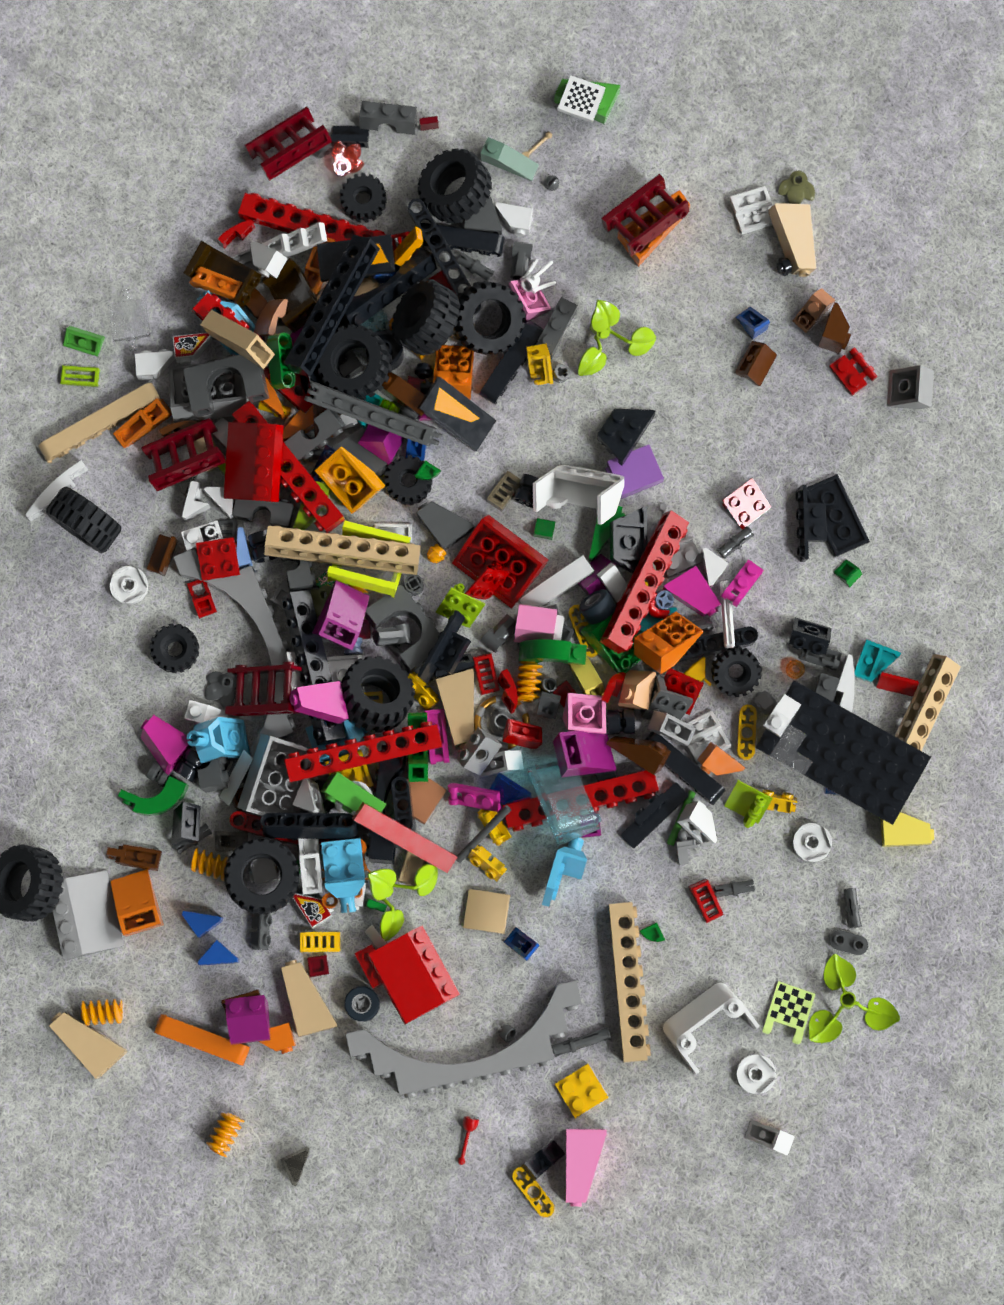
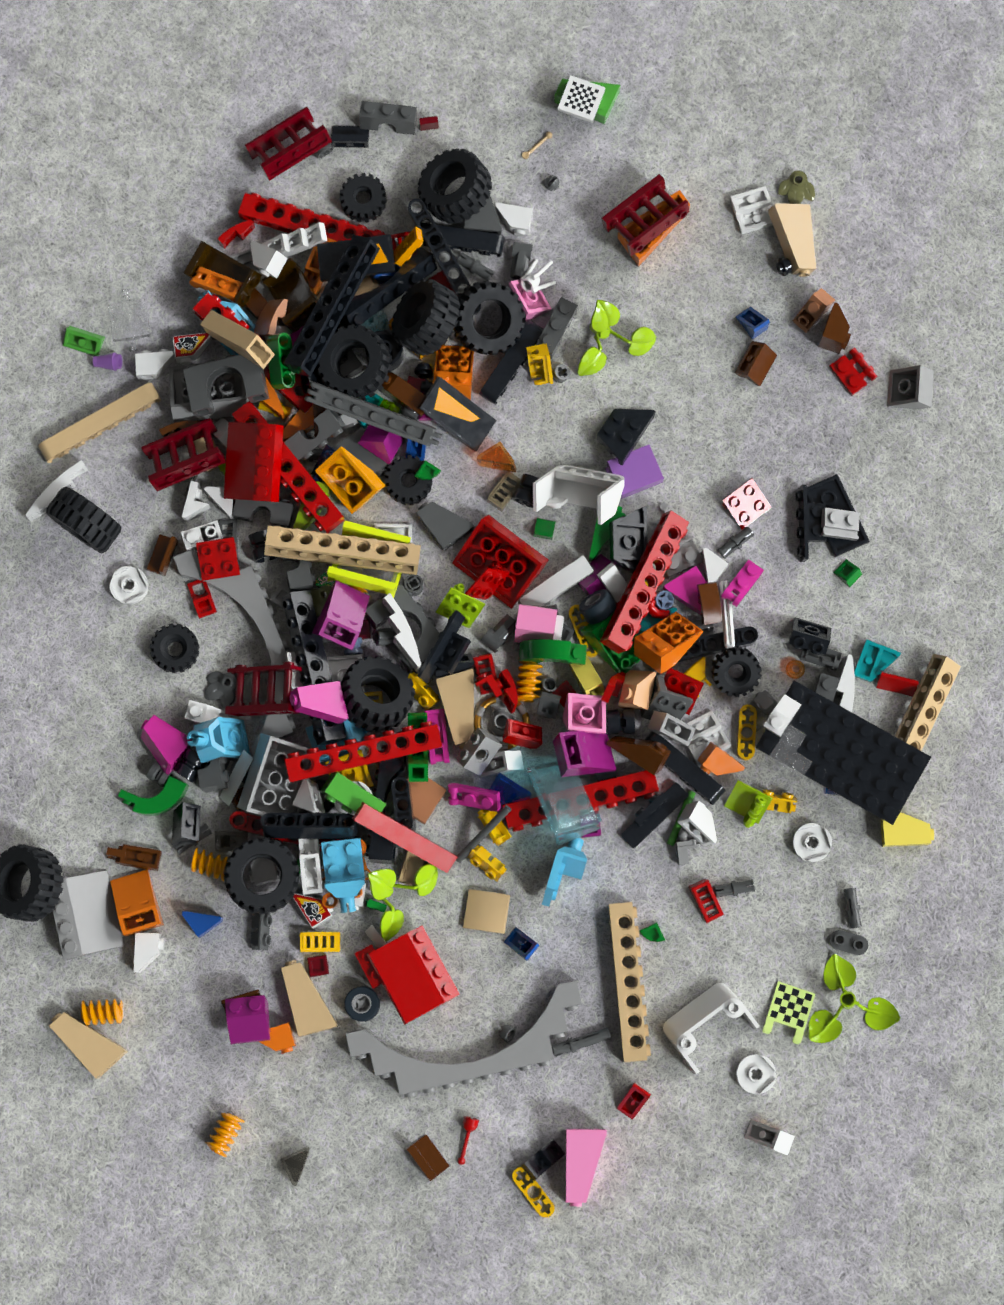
lime tile [60,365,100,387] -> none
orange slope [113,398,172,448] -> none
orange beam [154,1014,250,1066] -> none
blue slope [198,940,240,966] -> none
light blue slope [236,527,253,570] -> none
clear red plate [332,141,365,176] -> none
light orange plate [427,544,447,563] -> none
slope [481,137,539,181] -> none
yellow plate [555,1064,609,1118] -> none
none -> medium lavender cone [93,352,122,371]
none -> white slope [134,933,165,973]
none -> white slope [383,593,421,672]
none -> reddish brown panel [407,1135,449,1182]
none -> red bracket [474,672,504,698]
none -> clear orange slope [477,442,517,472]
none -> red slope [616,1083,651,1120]
none -> reddish brown slope [697,582,723,625]
none -> plate [821,508,859,541]

